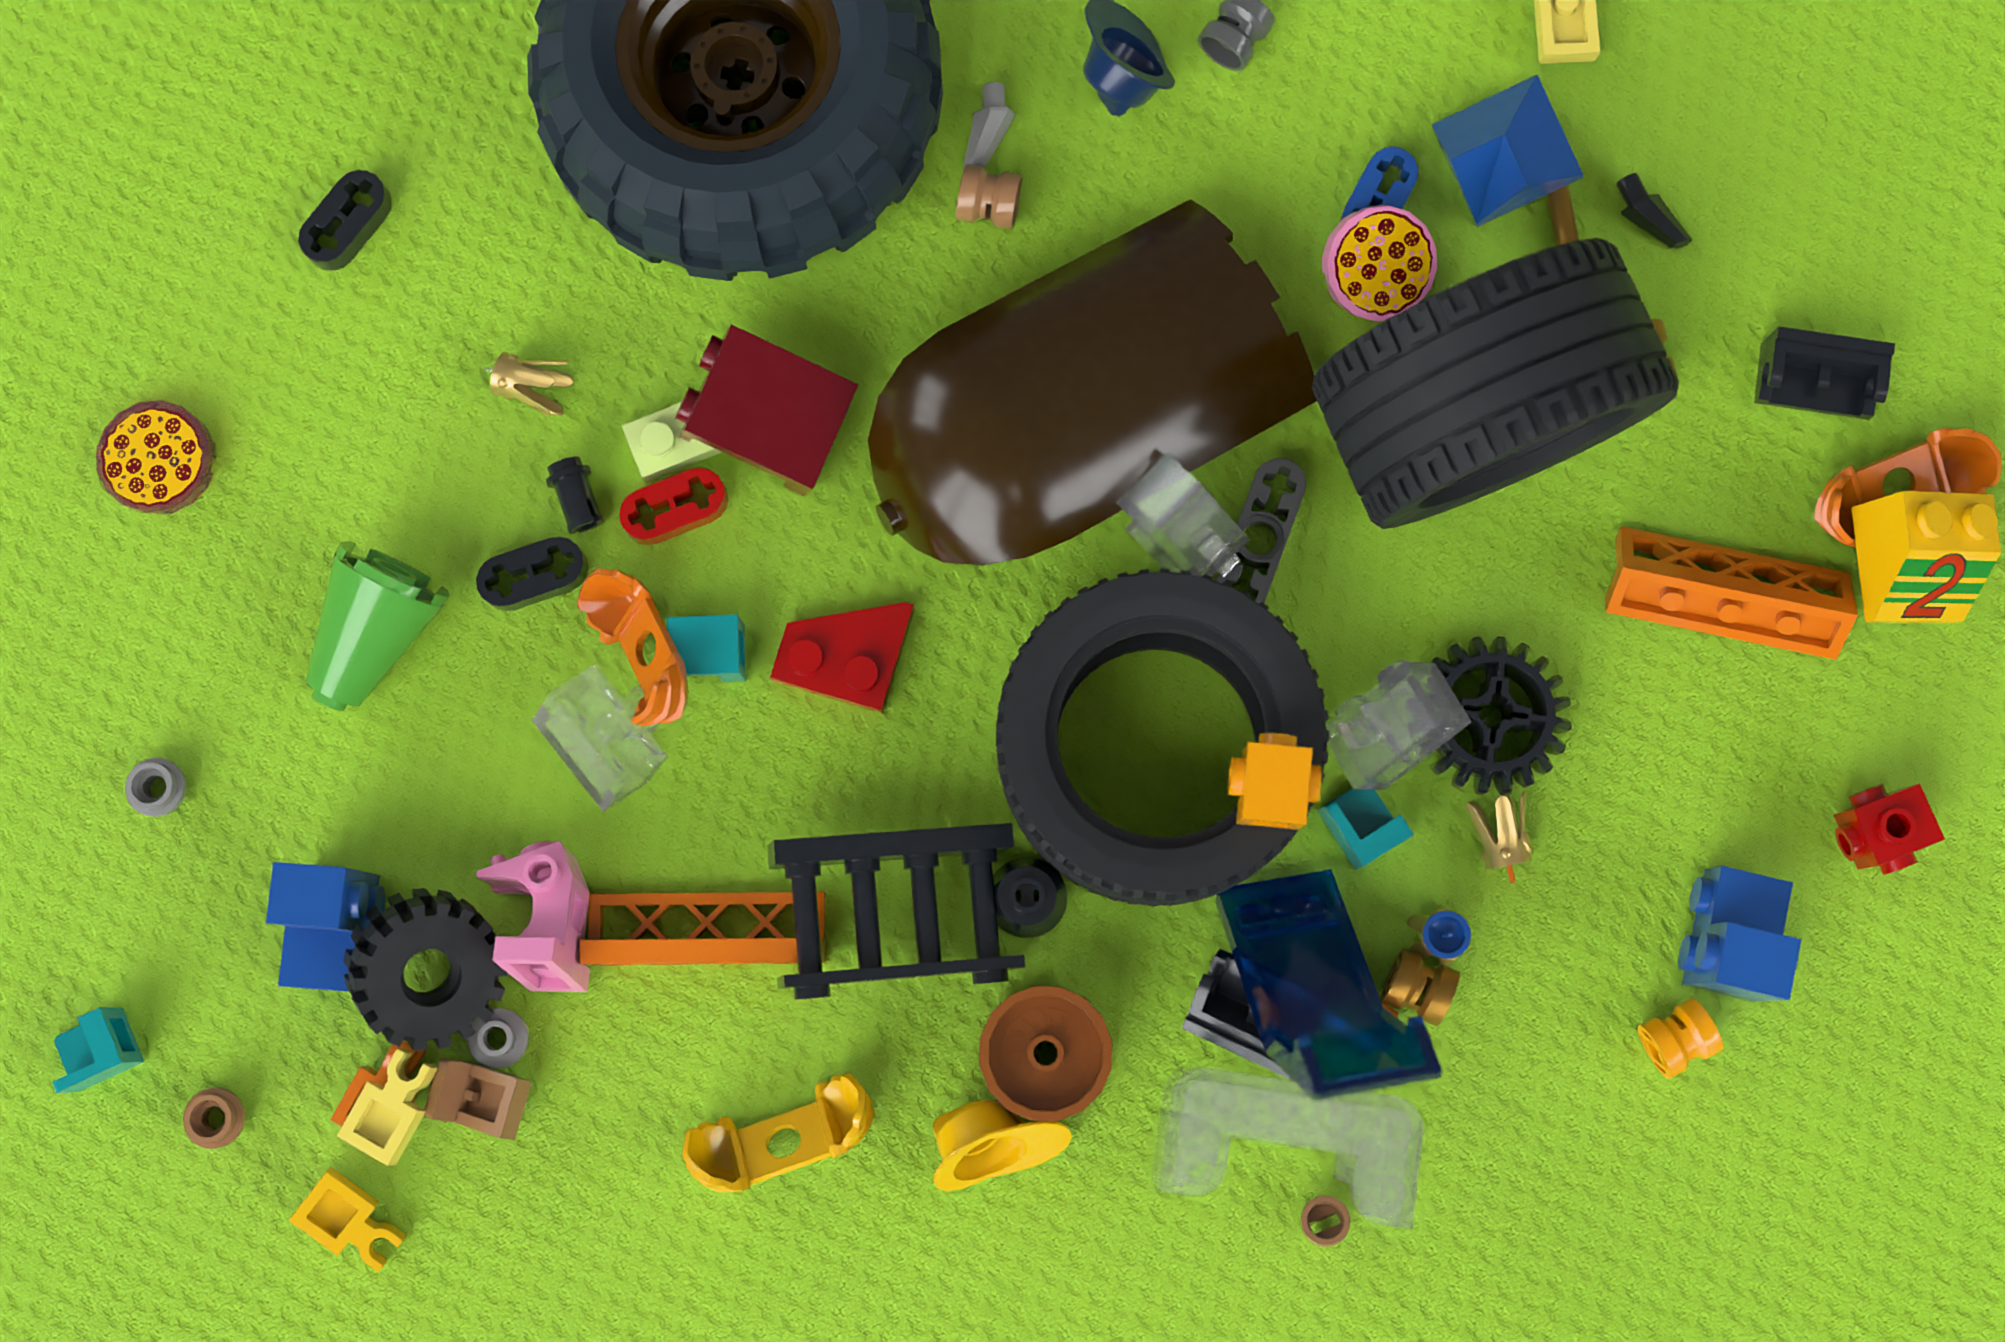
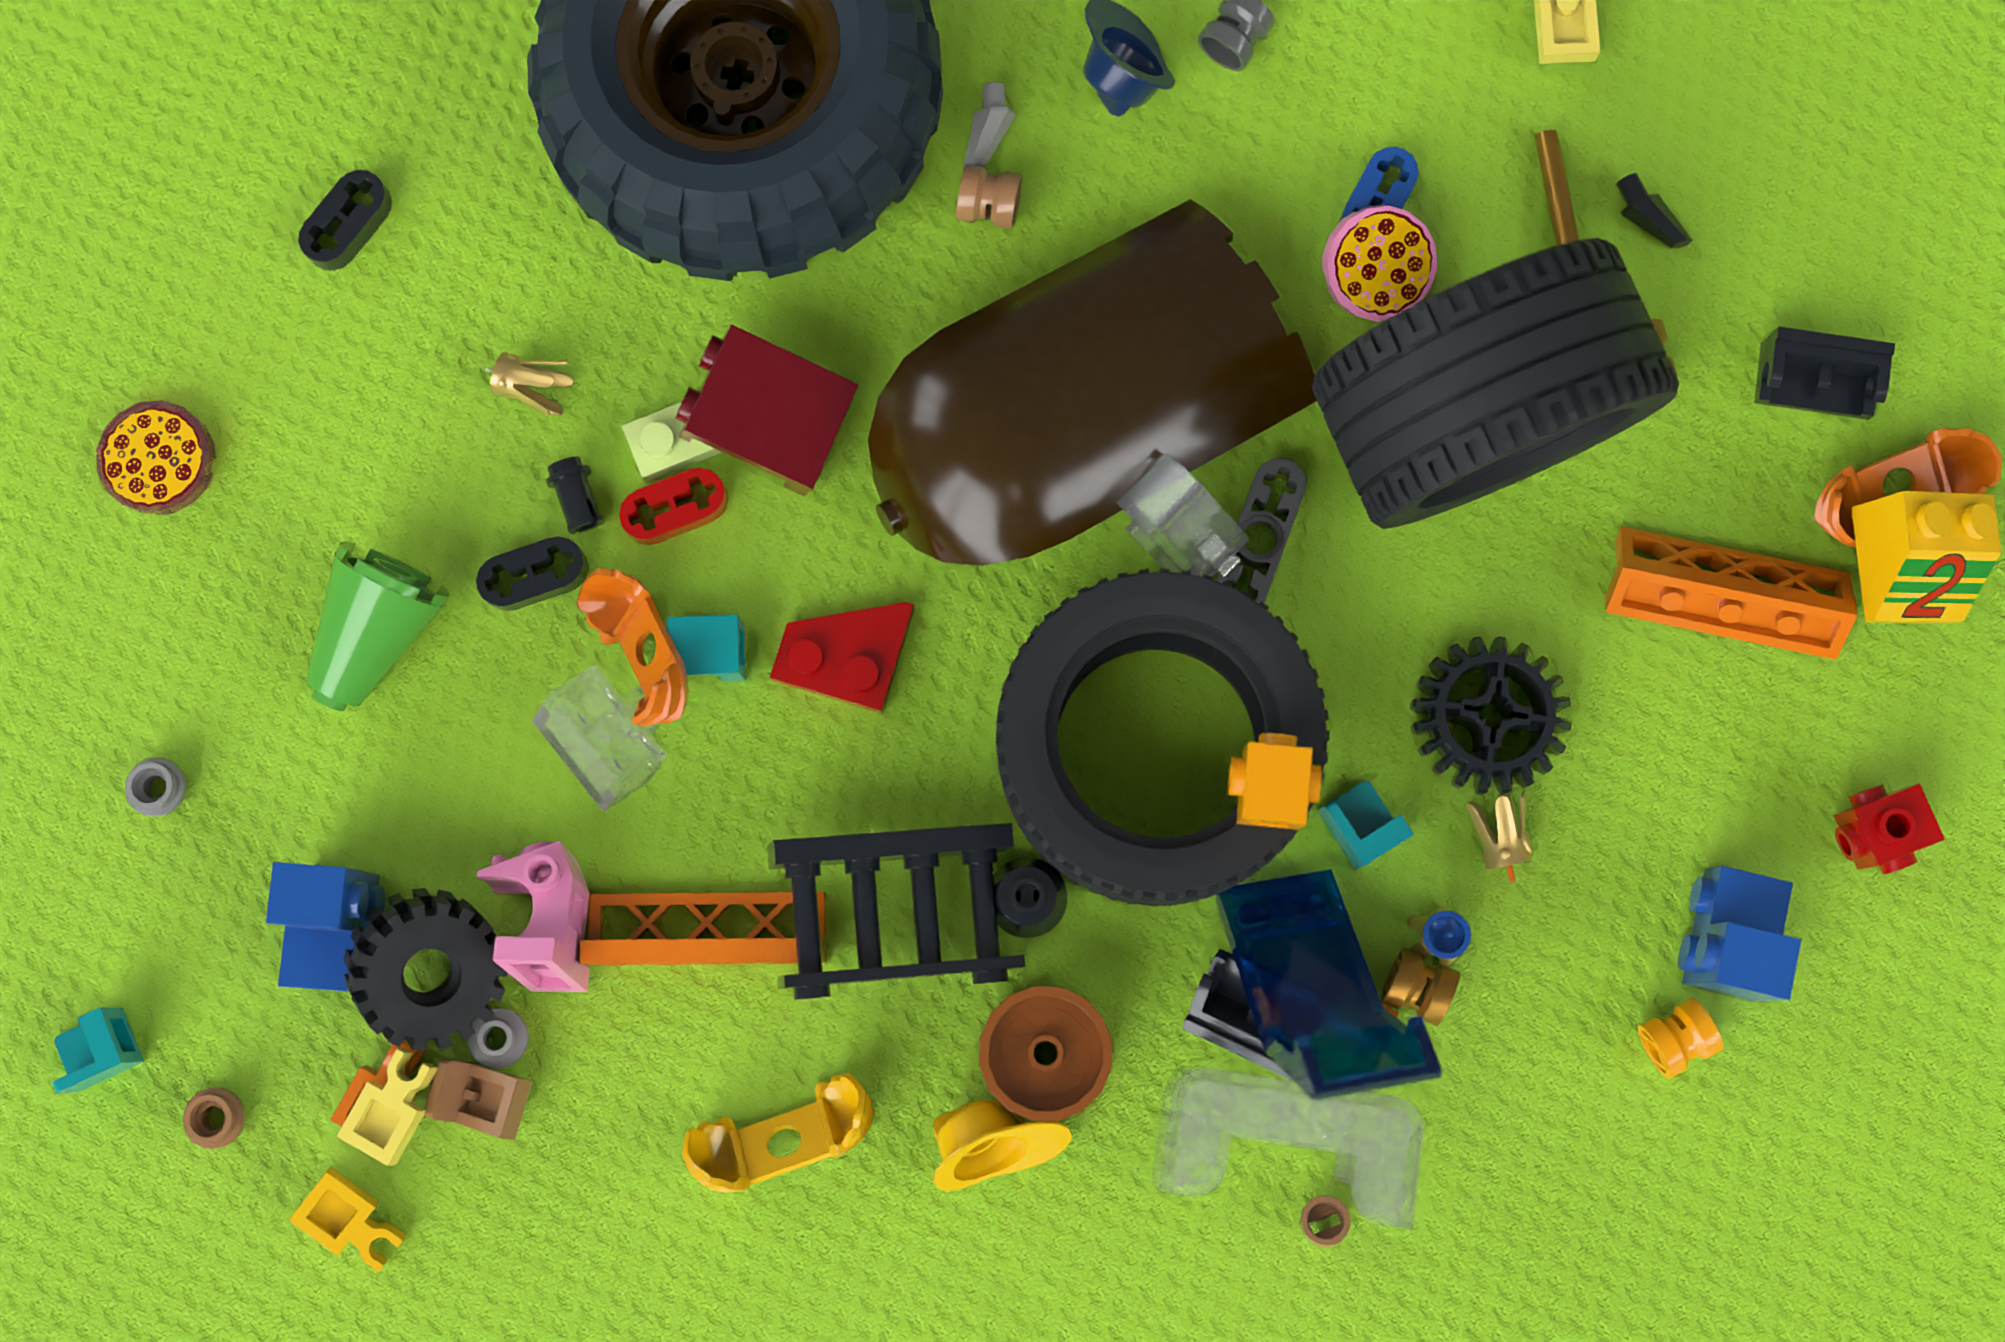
clear brick [1326,660,1471,790] -> none
blue slope [1432,75,1584,227] -> none

